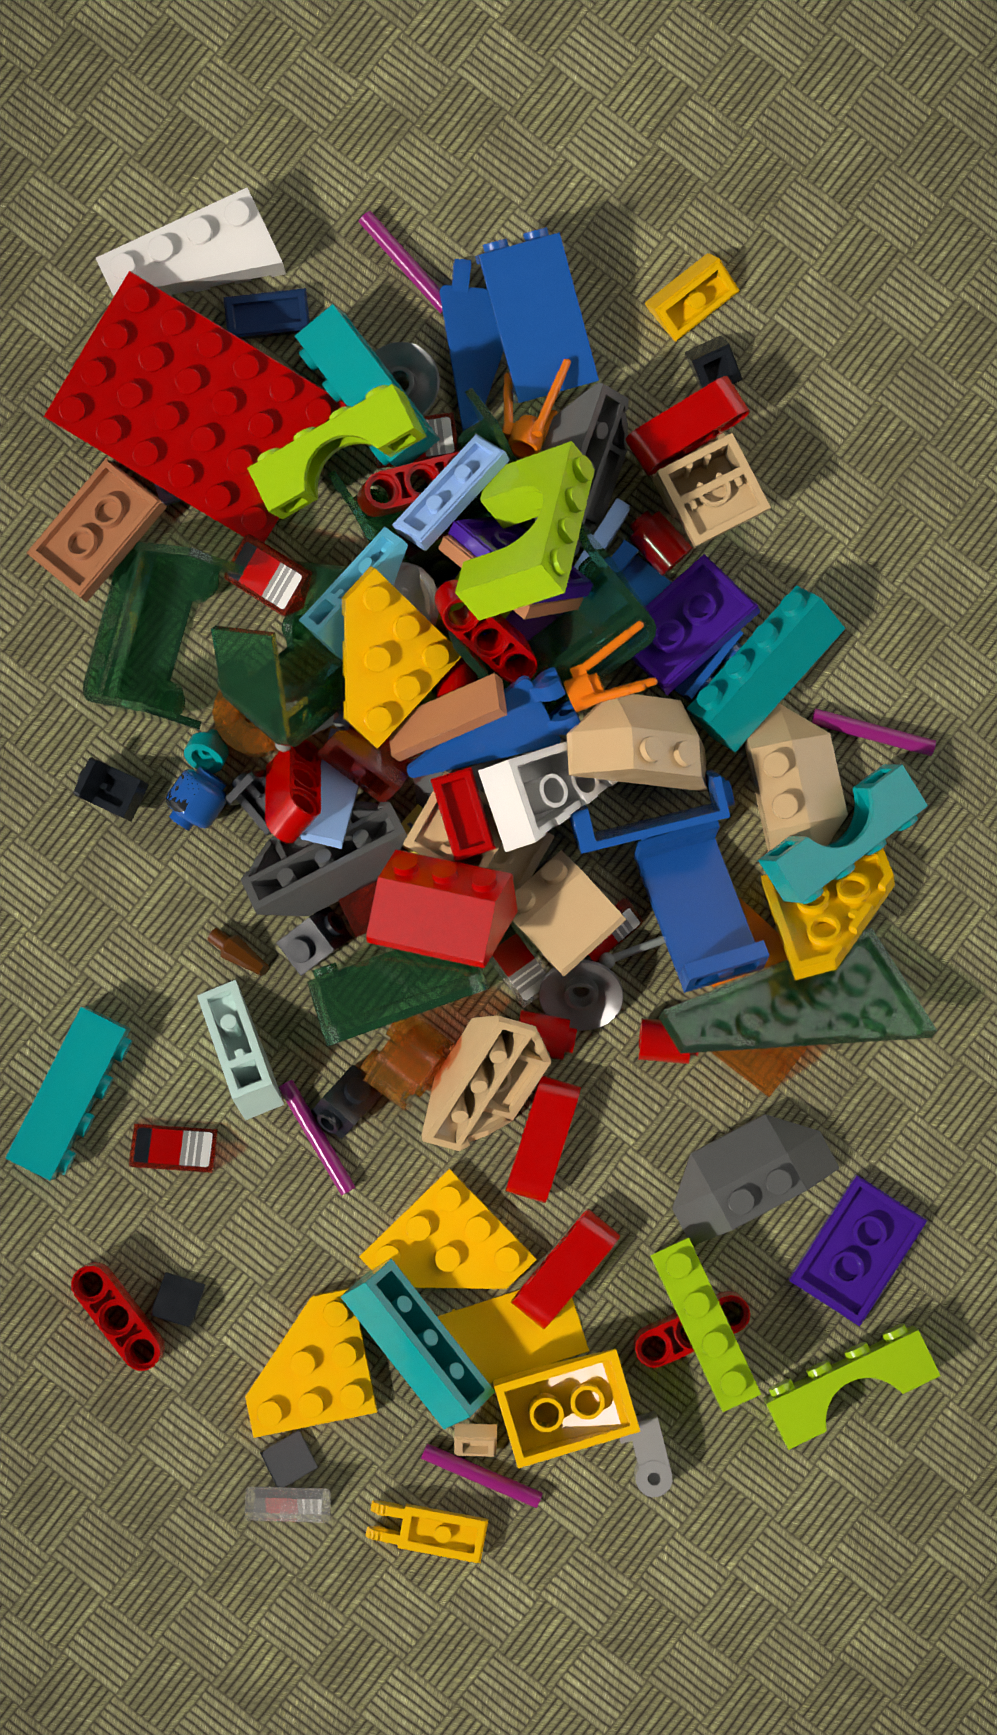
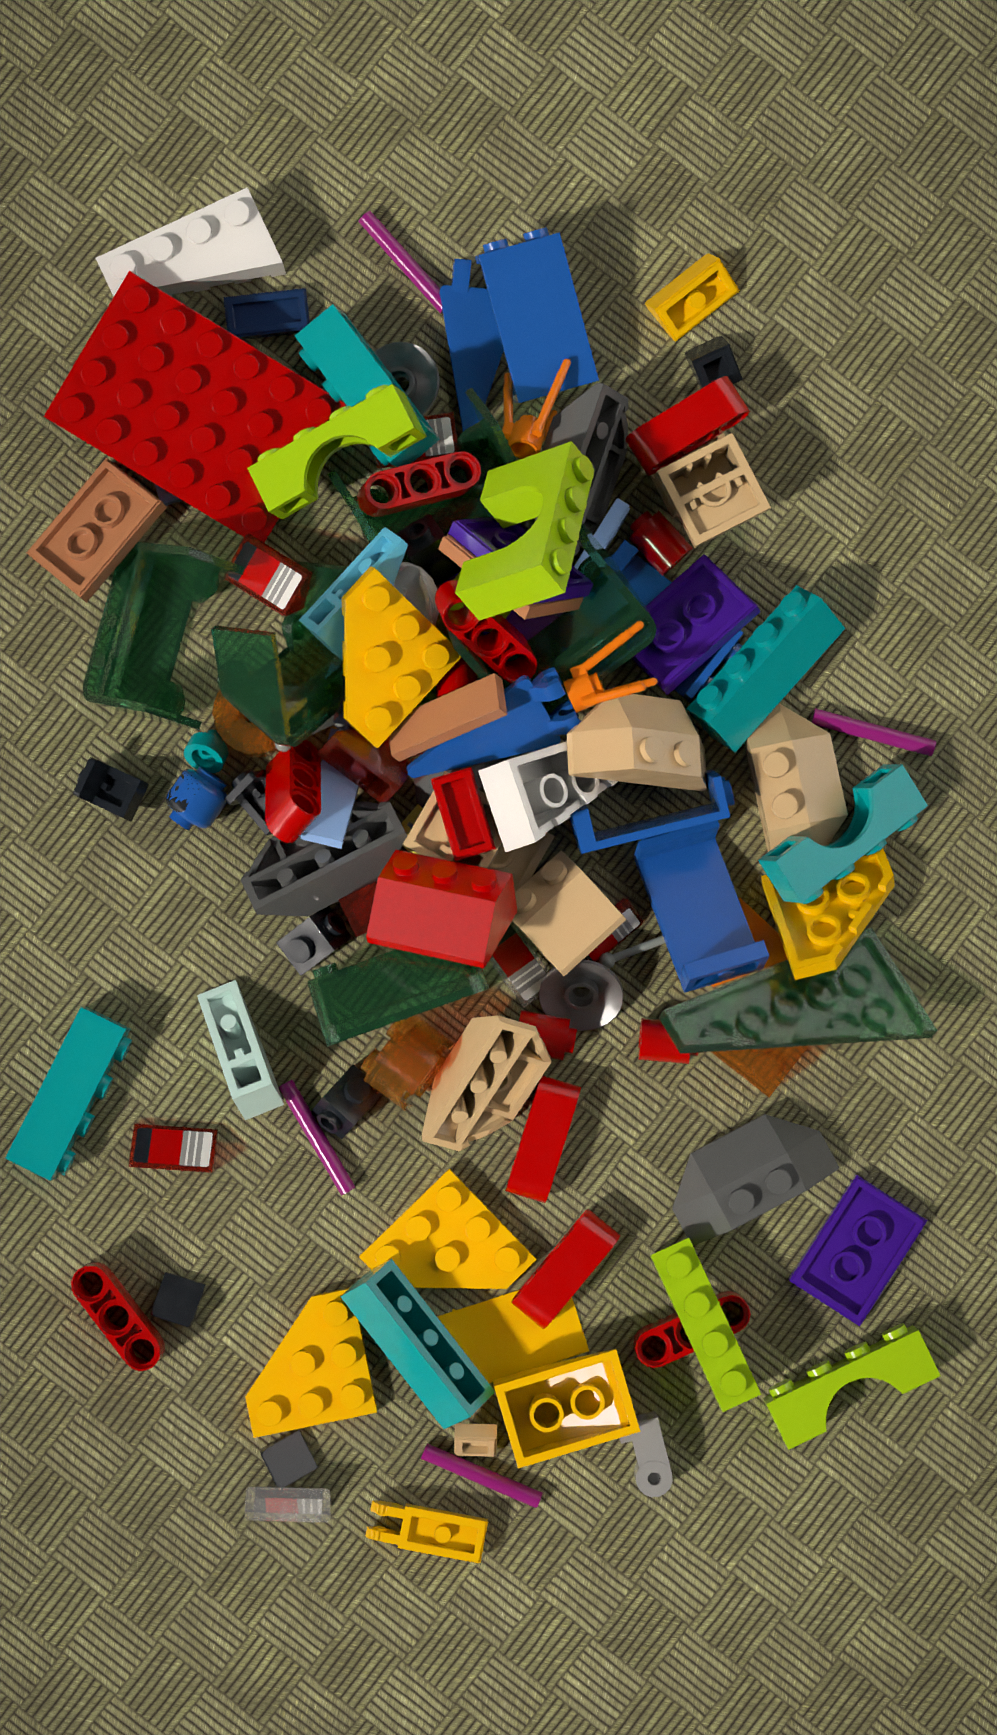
reddish brown bar [207,927,269,976] -> none
light blue tile [392,434,510,551] -> none

